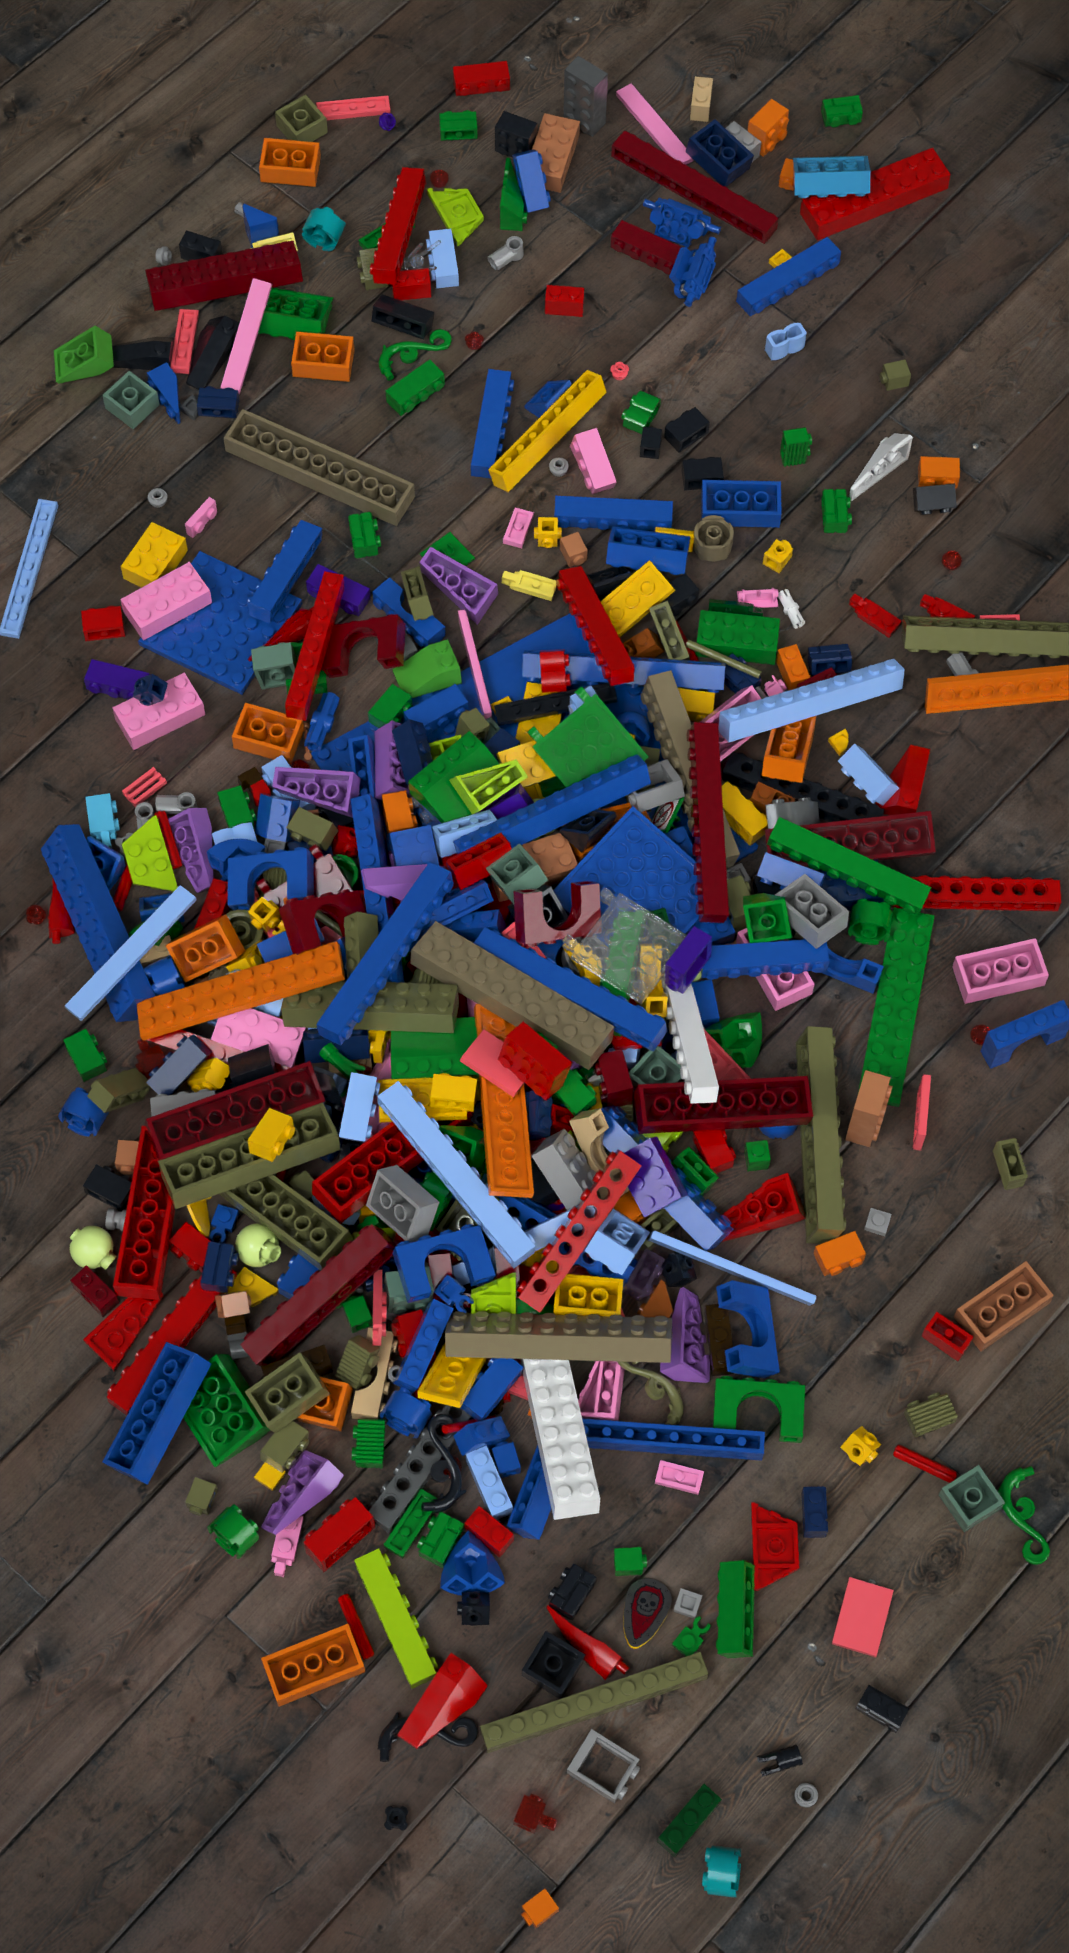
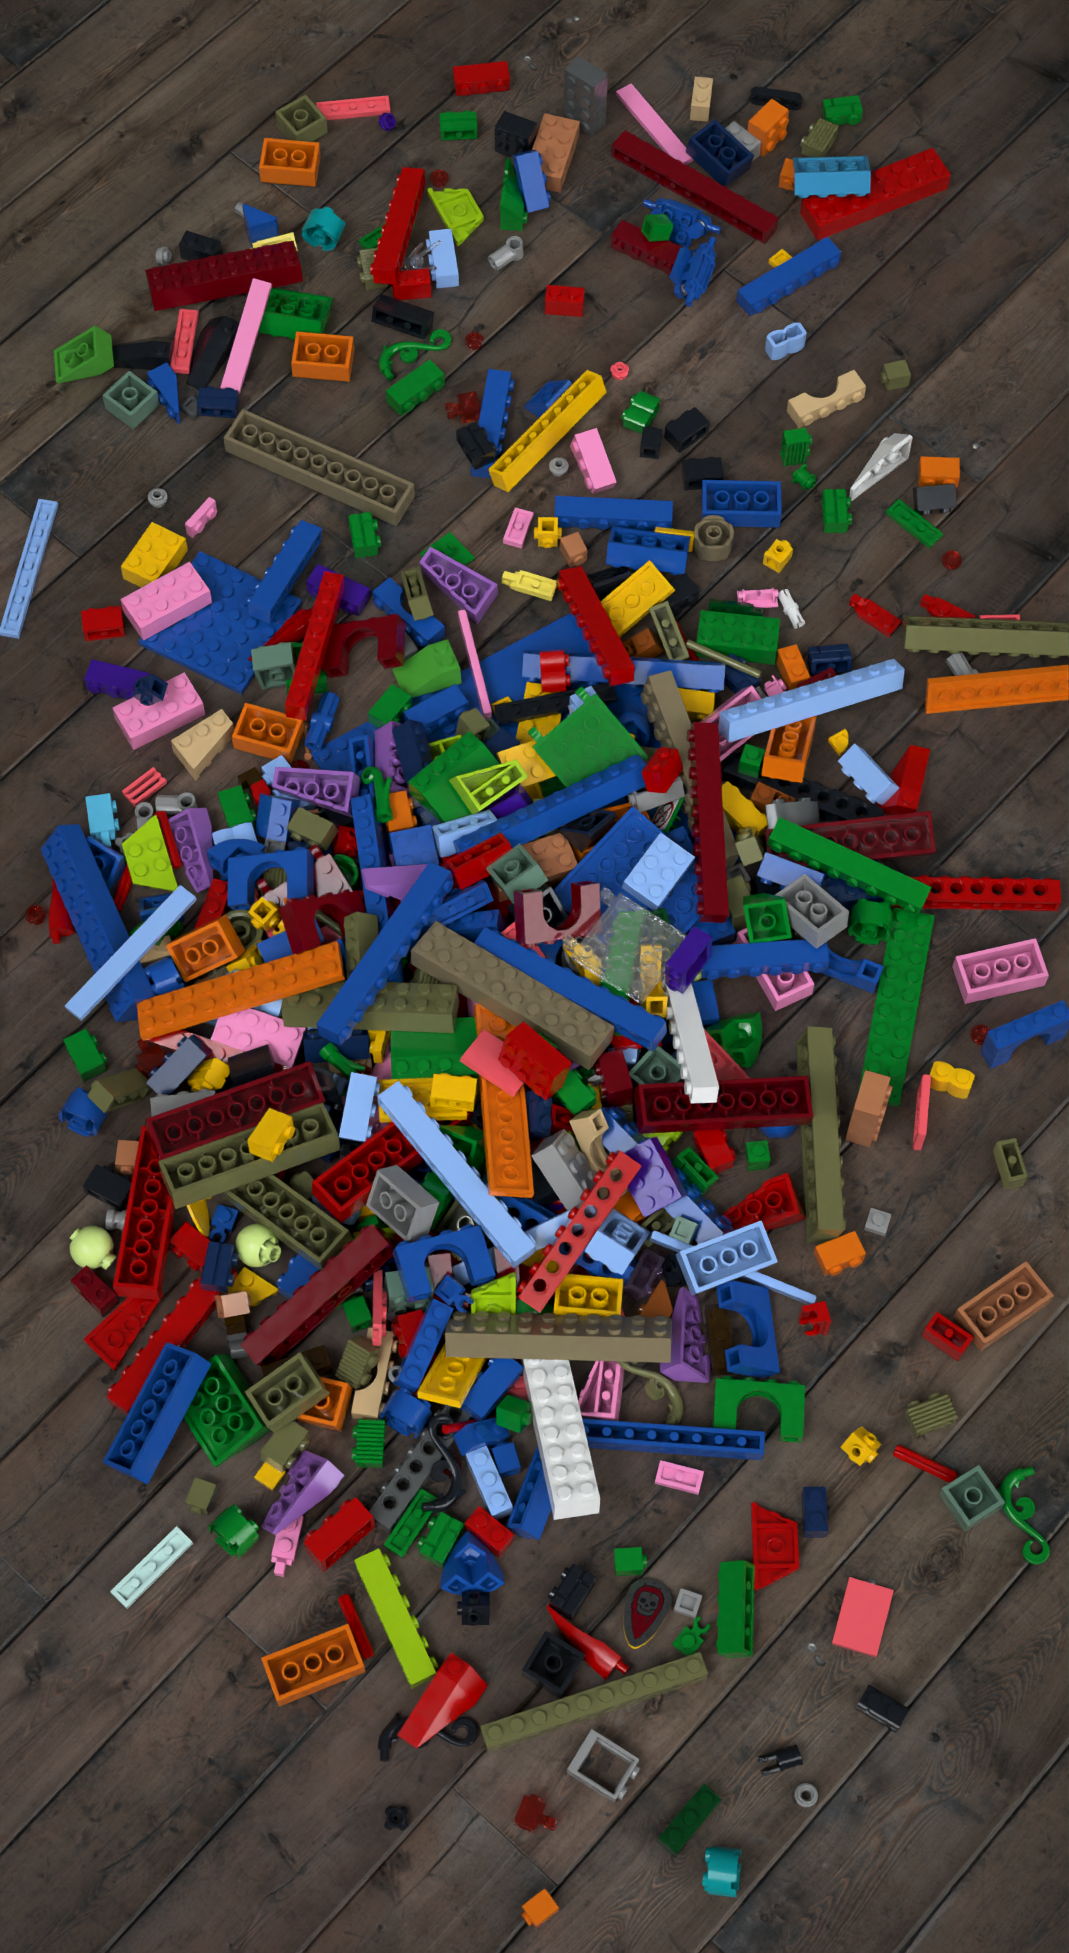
none -> light aqua plate [110,1526,193,1609]
none -> tan wedge [171,709,234,781]
none -> green plant [361,766,393,823]
none -> clear red brick [445,391,480,423]
none -> black brick [456,422,497,470]
none -> green brick [496,1395,533,1433]
none -> light blue brick [622,832,695,911]
none -> green brick [641,214,673,242]
none -> red brick [642,747,683,793]
none -> sand green plate [669,1215,699,1245]
none -> light blue brick [675,1221,778,1296]
none -> olive brick [735,826,765,866]
none -> green brick [738,744,765,778]
none -> black beam [749,87,803,111]
none -> tan arch [787,370,866,428]
none -> green brick [791,464,816,490]
none -> red hinge [798,1301,831,1336]
none -> olive brick [800,118,839,157]
none -> green tile [886,499,943,549]
none -> yellow brick [930,1061,975,1099]

